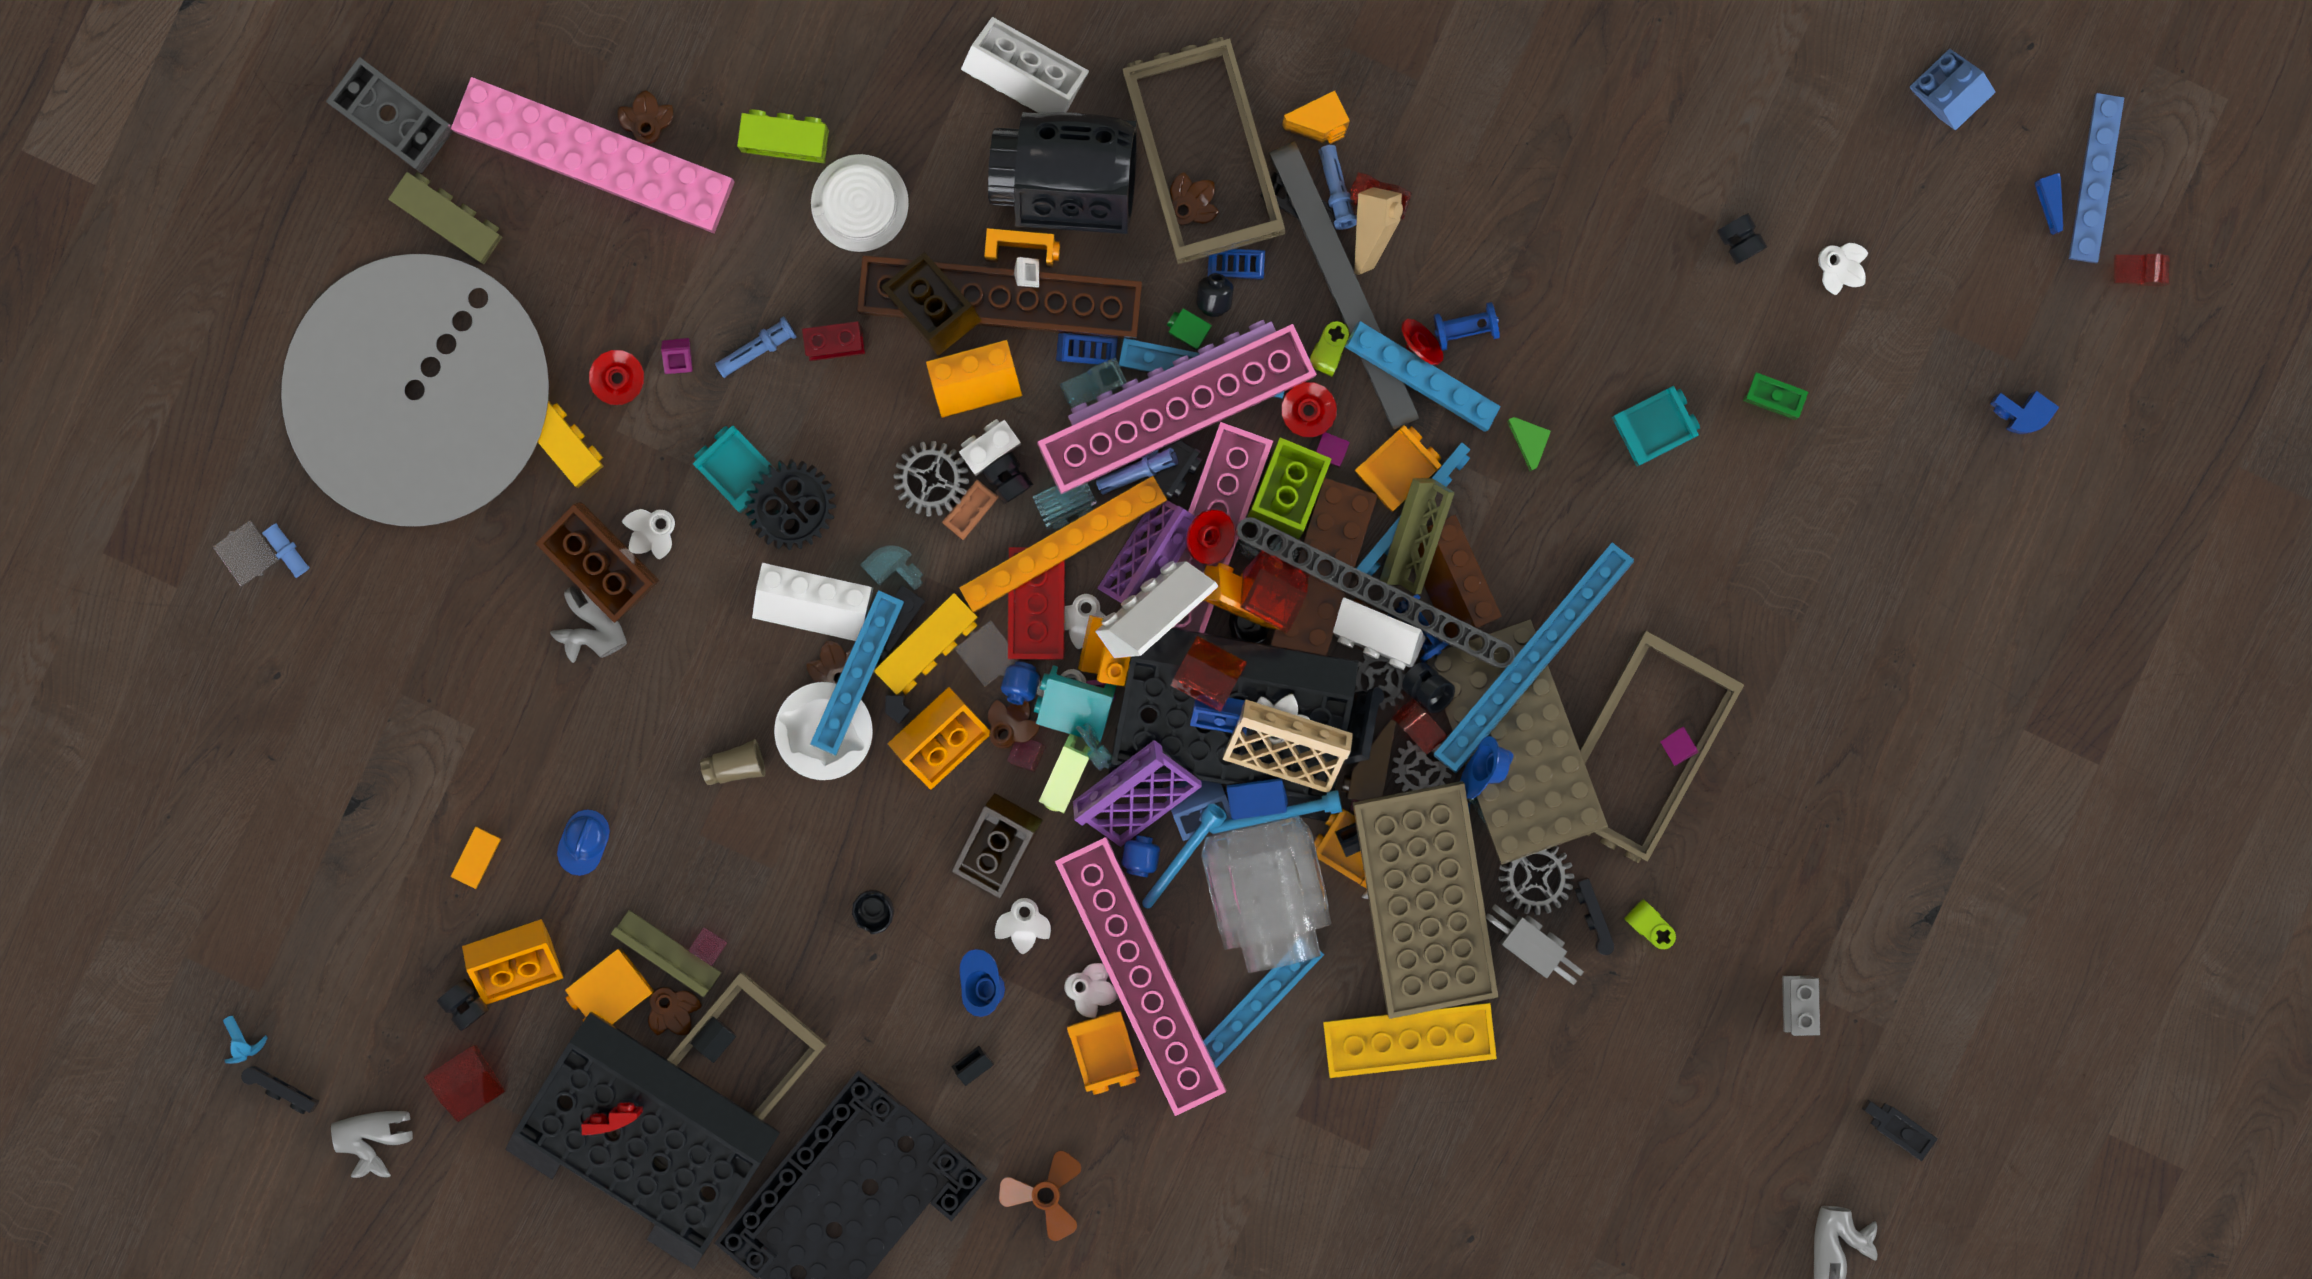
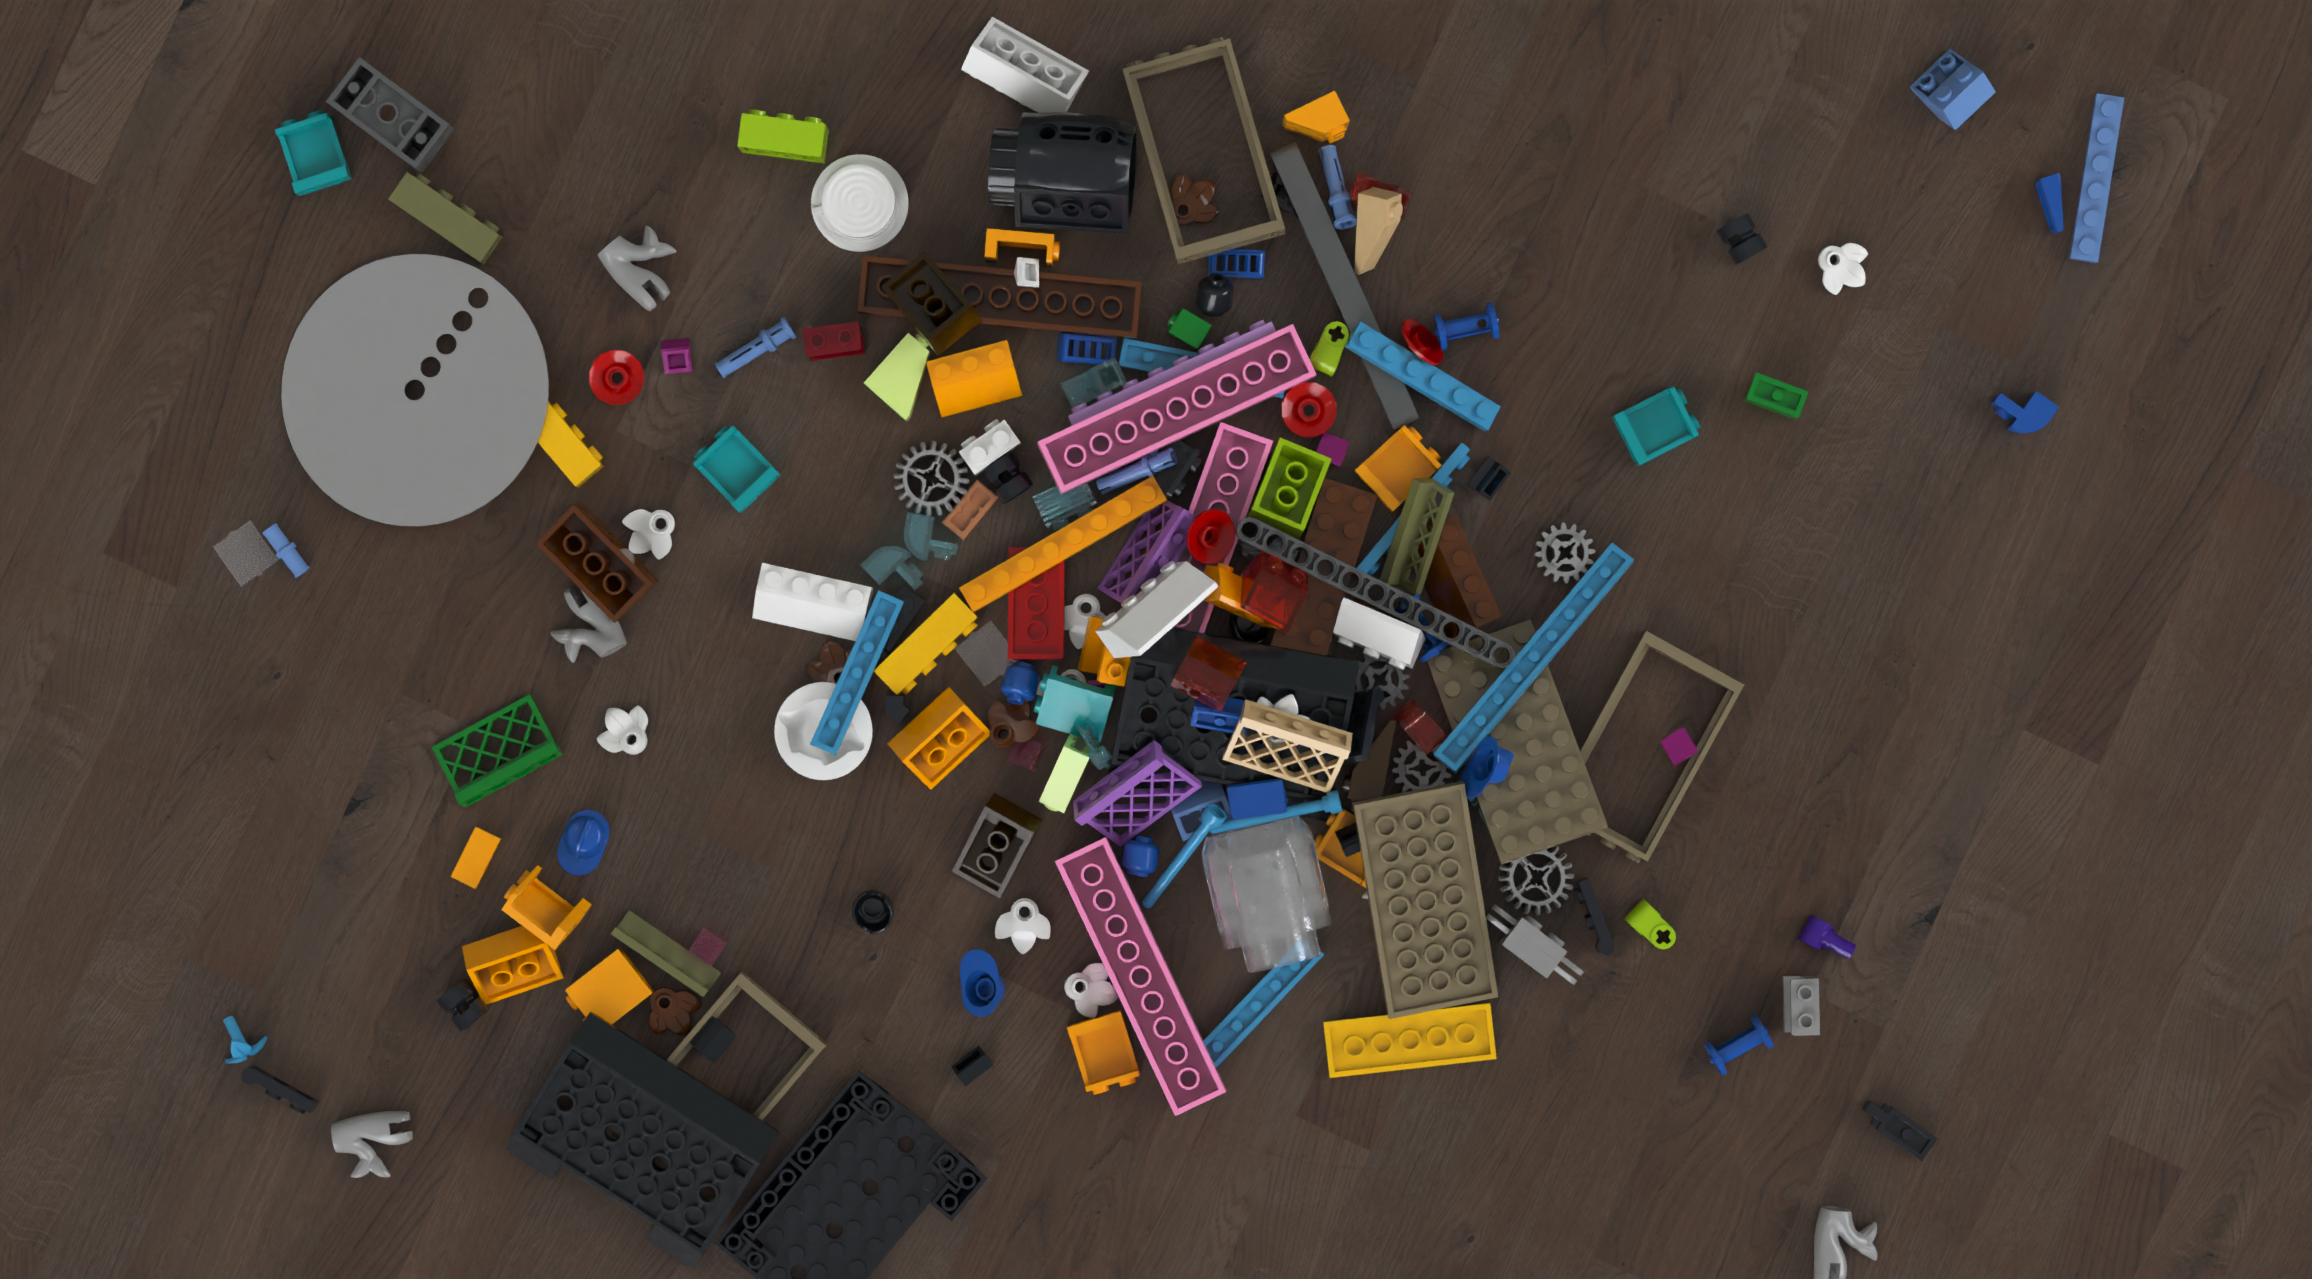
clear red slope [424,1045,506,1122] -> none
bright pink brick [451,77,734,234] -> none
red slope [581,1102,643,1135] -> none
reddish brown plate [617,91,673,144] -> none
dark tan plant [700,739,766,785] -> none
black gear [745,459,836,550] -> none
dark orange piece [999,1150,1081,1241] -> none
black wheel [1402,662,1455,714] -> none
bright green slope [1507,417,1551,471] -> none
clear red brick [2114,254,2170,286] -> none
none -> teal panel [275,110,352,196]
none -> green fence [432,694,563,808]
none -> light orange panel [501,865,592,950]
none -> white plate [597,705,648,755]
none -> light grey piece [598,226,676,311]
none -> yellowish green slope [864,333,930,421]
none -> clear light blue brick [904,512,959,562]
none -> black piece [1467,456,1511,501]
none -> light grey gear [1534,523,1595,584]
none -> blue hose [1704,1014,1774,1076]
none -> dark purple pin [1798,914,1856,959]

